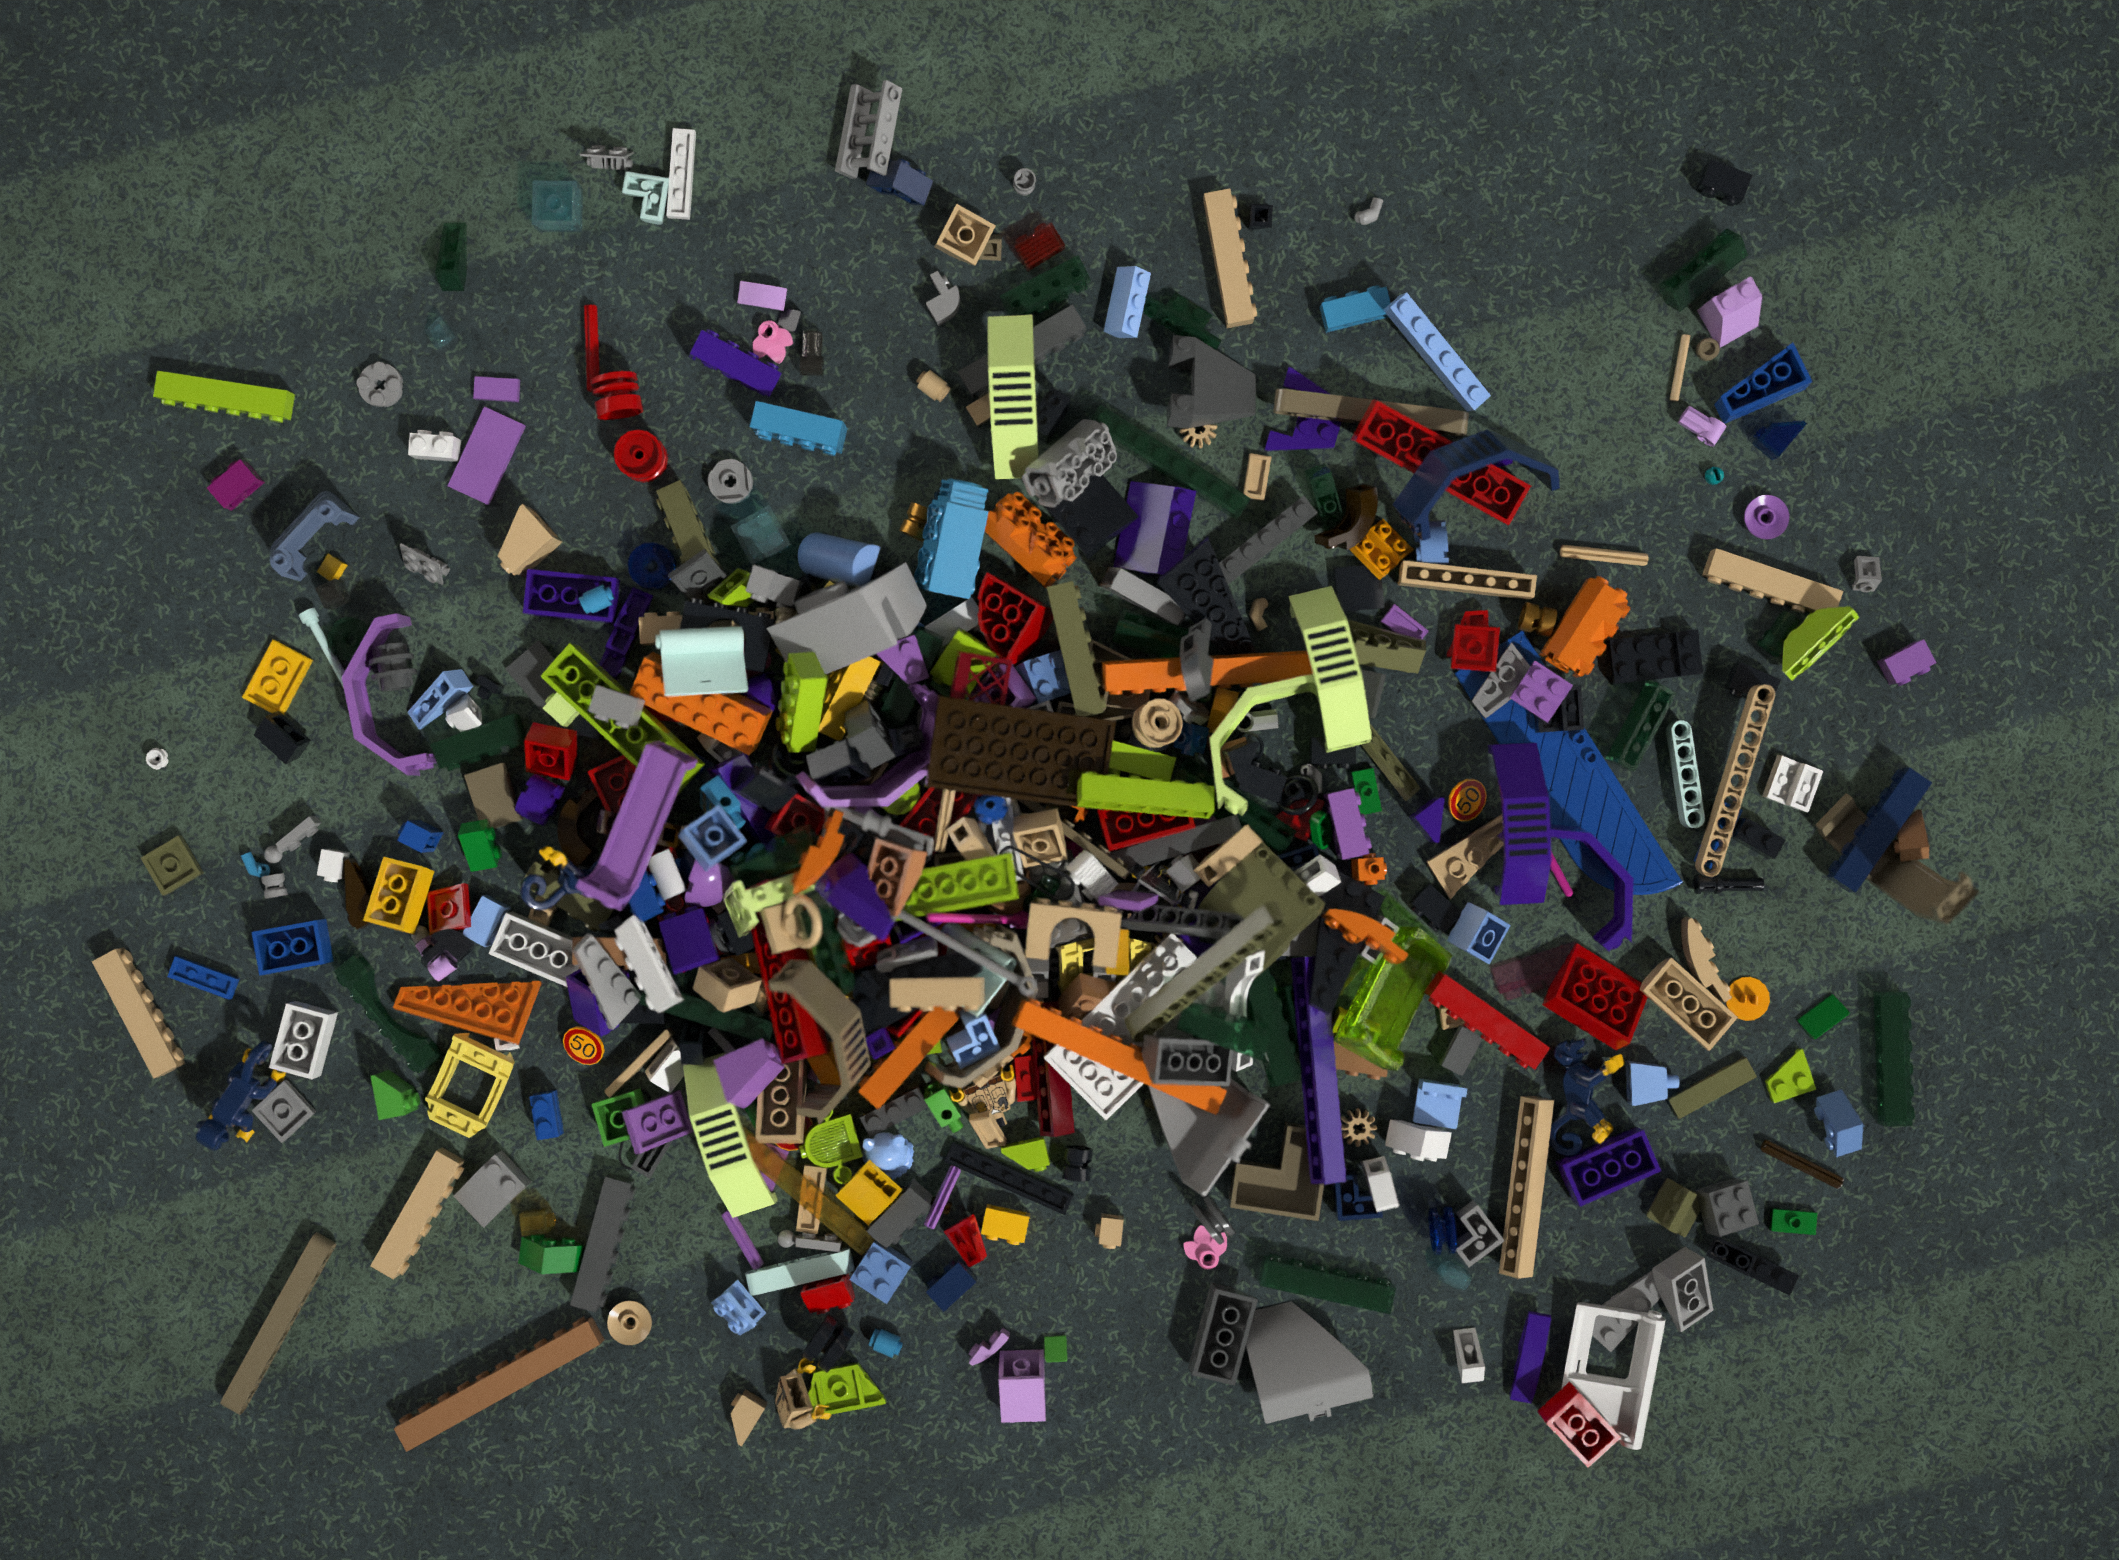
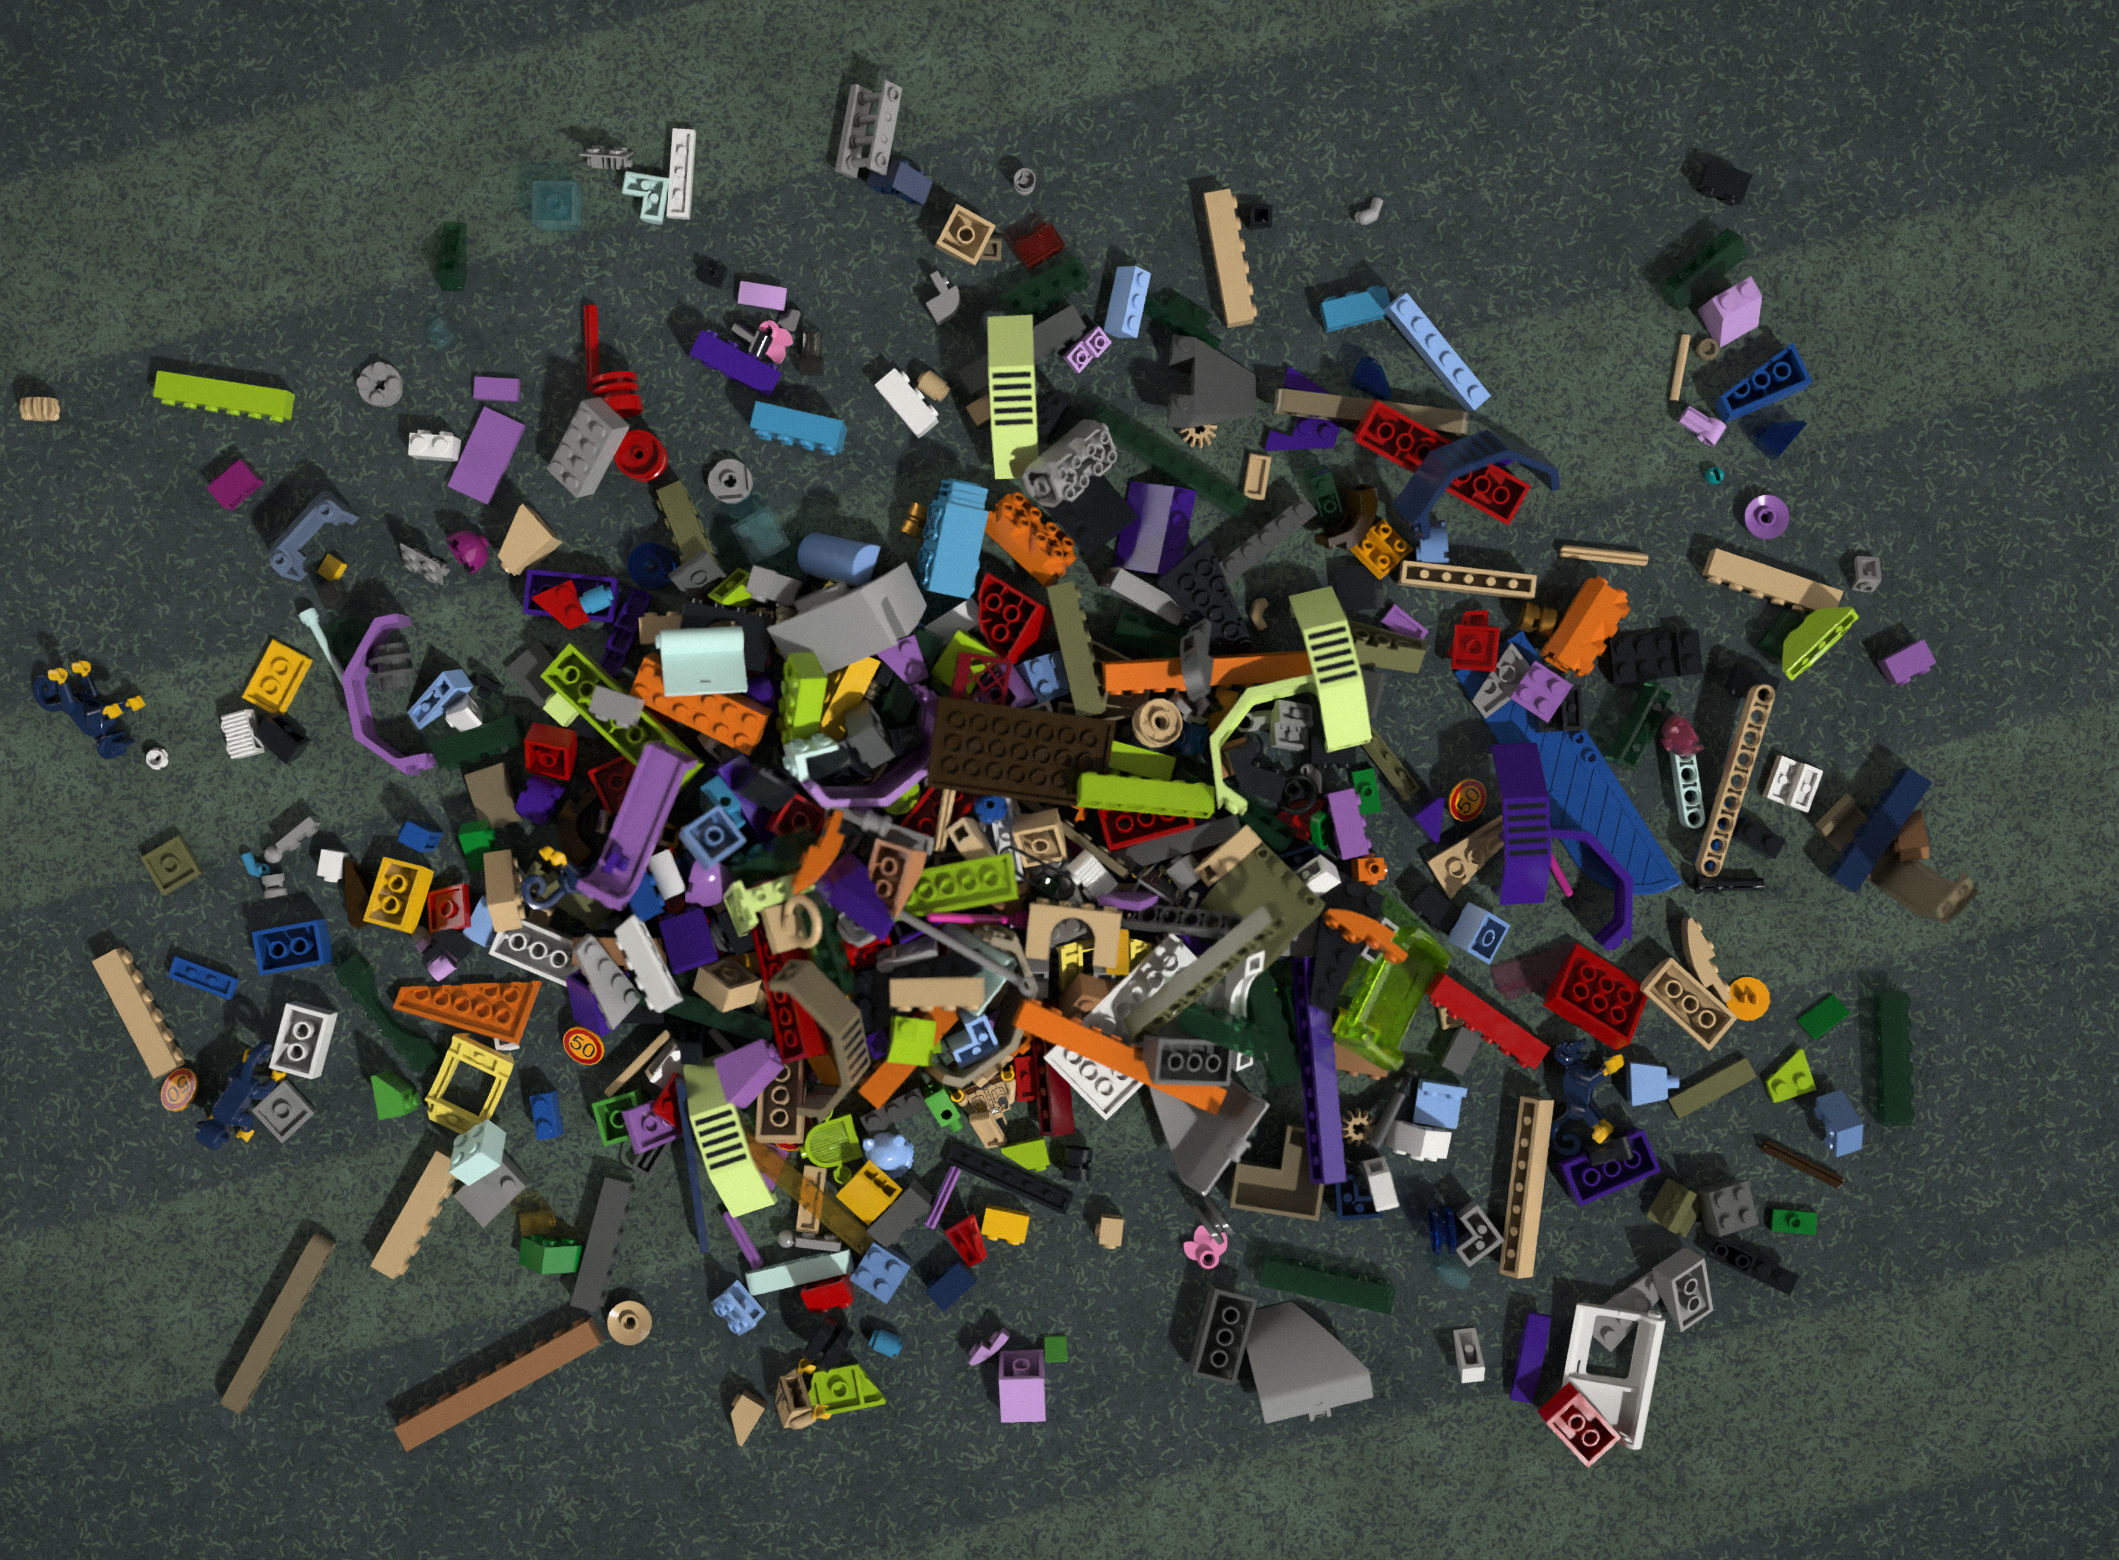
none -> tan gear [19,397,60,421]
none -> dark blue animal [33,661,146,759]
none -> piece [161,1068,198,1112]
none -> white brick [221,709,265,759]
none -> magenta cylinder [446,529,489,575]
none -> light aqua brick [449,1119,506,1186]
none -> tan brick [483,849,526,933]
none -> red wing [532,580,591,630]
none -> light grey brick [547,397,630,498]
none -> dark purple tile [603,844,630,874]
none -> red wing [650,1073,686,1133]
none -> dark blue tile [675,1077,709,1254]
none -> black tile [699,260,728,289]
none -> black piece [731,320,774,358]
none -> light aqua bracket [783,733,839,782]
none -> white brick [875,368,939,439]
none -> lime slope [886,1016,936,1067]
none -> lavender slope [1062,326,1112,373]
none -> black slope [1189,692,1223,716]
none -> light grey slope [1270,700,1313,752]
none -> clear blue slope [1348,356,1392,402]
none -> dark grey piece [1368,1067,1418,1149]
none -> black piece [1585,1134,1634,1166]
none -> clear pink cylinder [1661,711,1704,757]

